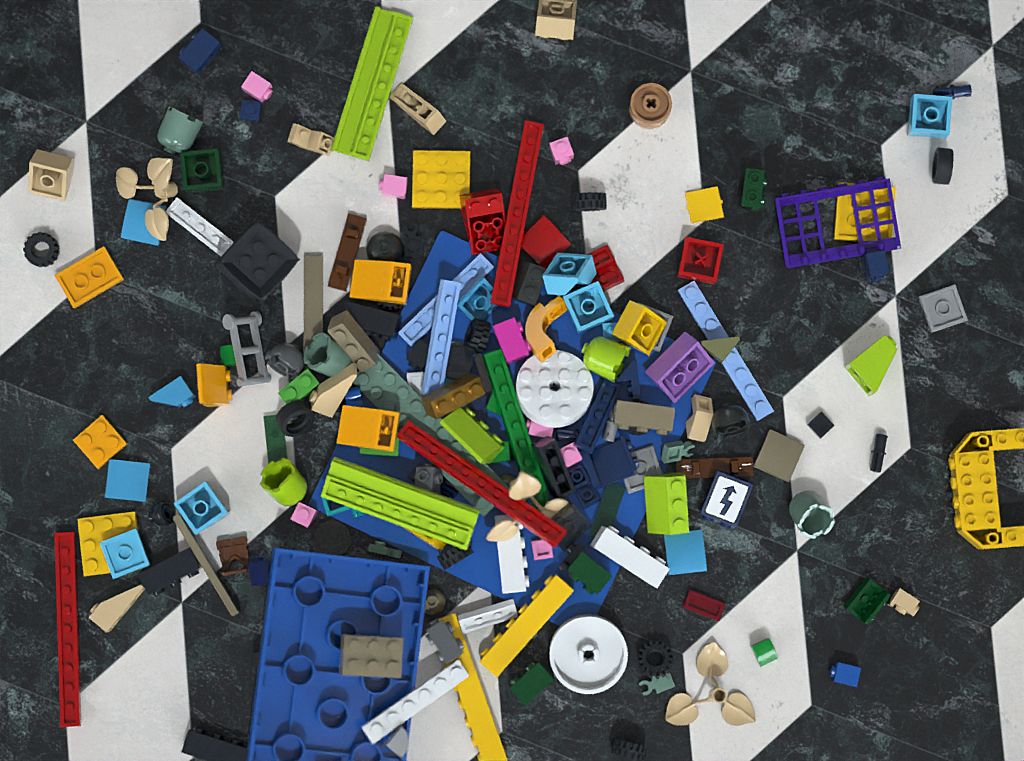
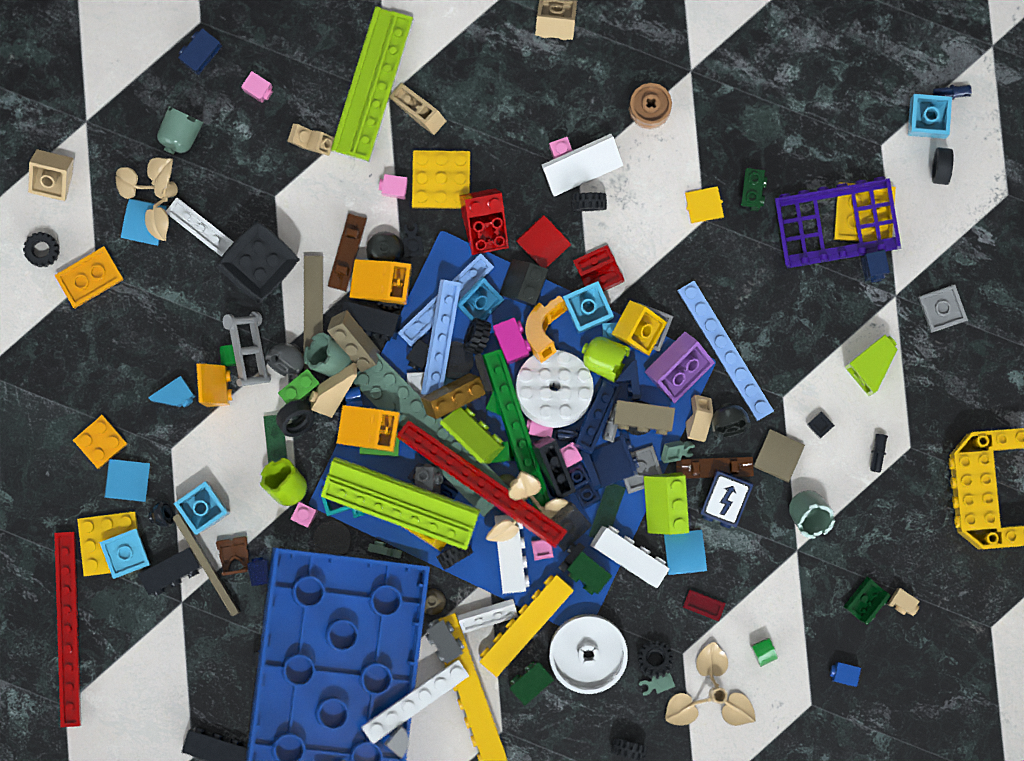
tan slope [89,585,145,632] -> none
dark green brick [180,148,225,194] -> none
dark blue plate [240,100,262,122] -> none
dark tan brick [339,634,403,678] -> none
red plate [490,120,544,308] -> none
medium azure slope [543,253,597,295] -> none
red brick [677,237,724,285] -> none
olive slope [700,336,740,363] -> none
none -> white tile [542,134,623,196]

